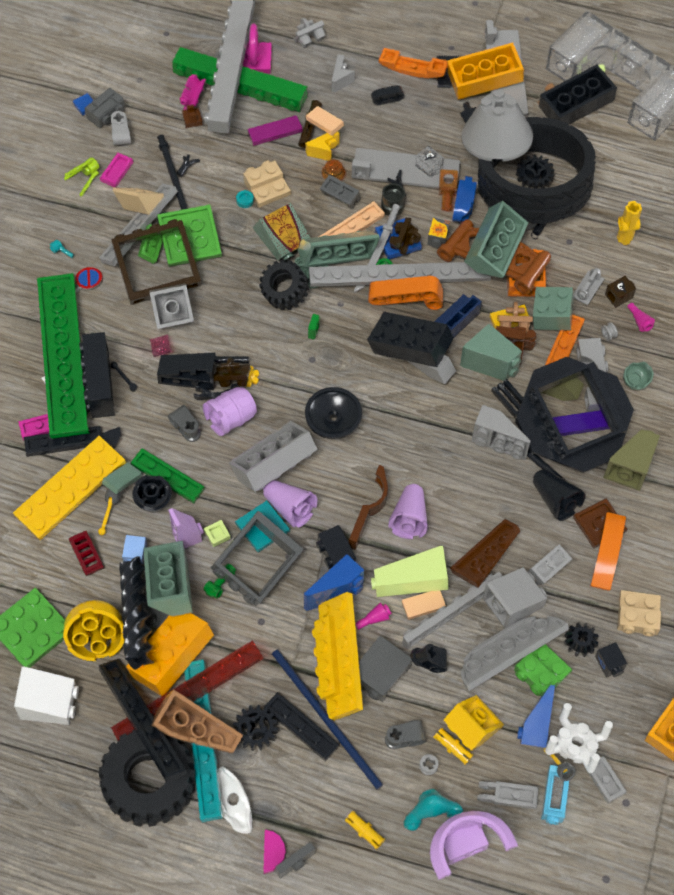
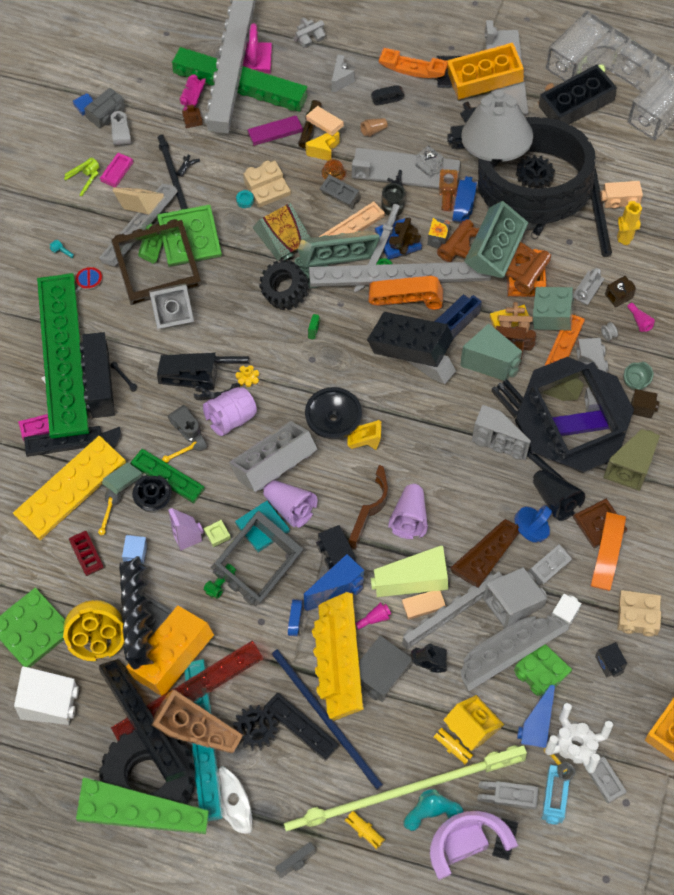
sand green slope [143,541,193,616] -> none
clear pink tile [150,334,172,357] -> none
dark brown hips [213,357,251,387] -> none
dark pink tile [263,830,286,874] -> none
dark grey piece [385,720,426,749] -> none
light grey bush [419,754,439,775] -> none
black gear [564,622,599,657] -> none
none -> bright green wing [76,778,209,834]
none -> hinge [162,434,207,463]
none -> yellowish green bar [284,745,527,831]
none -> blue beam [288,599,303,637]
none -> yellow slope [347,420,381,450]
none -> medium nougat cone [360,118,387,137]
none -> black window [447,125,465,149]
none -> black tyre [492,818,518,860]
none -> blue tile [514,505,552,543]
none -> white brick [551,594,582,627]
none -> black axle [591,168,612,257]
none -> light nougat brick [600,181,643,208]
none -> dark brown brick [631,389,660,419]

